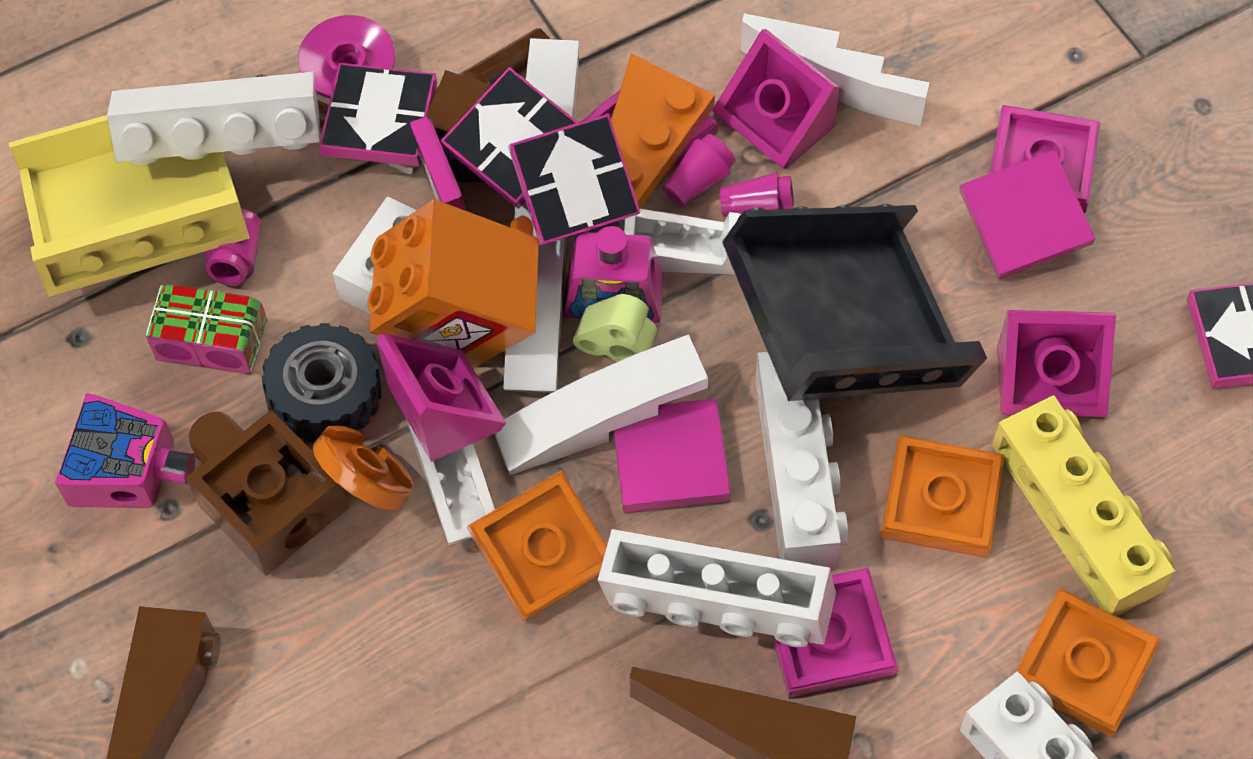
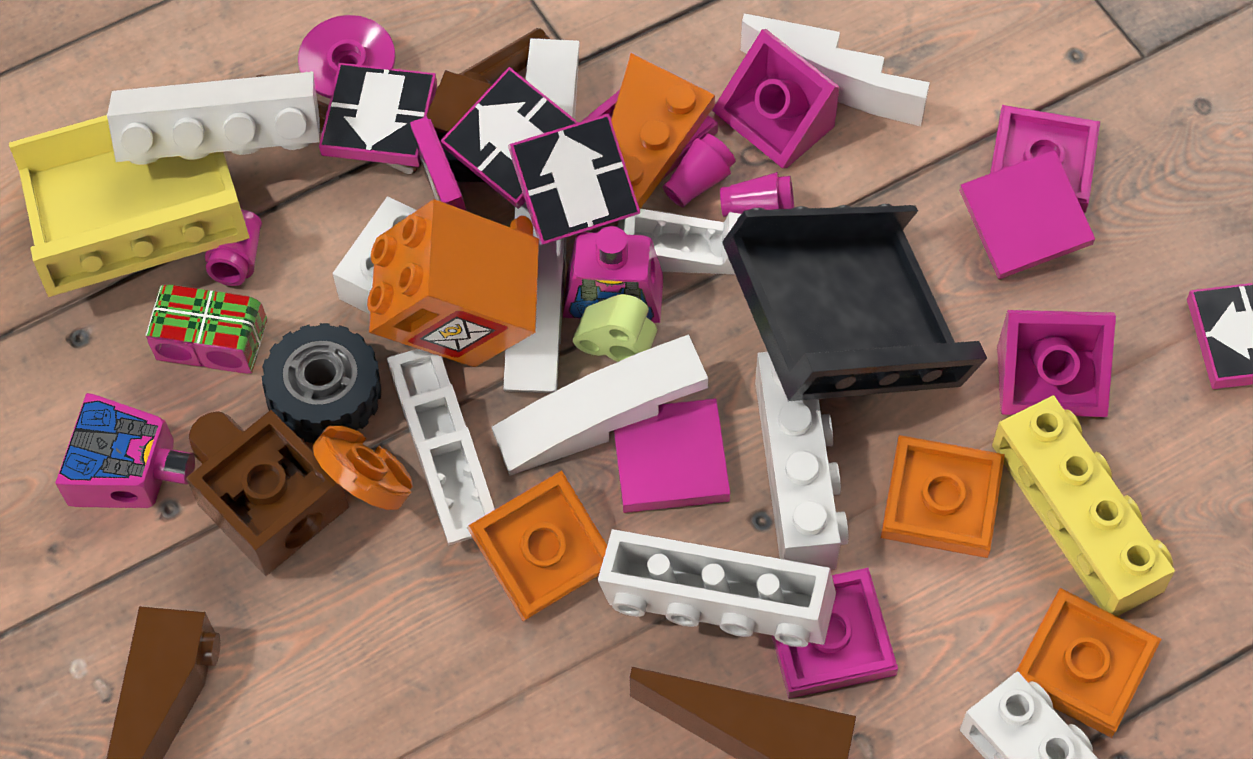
dark pink slope [377,333,506,462] -> none

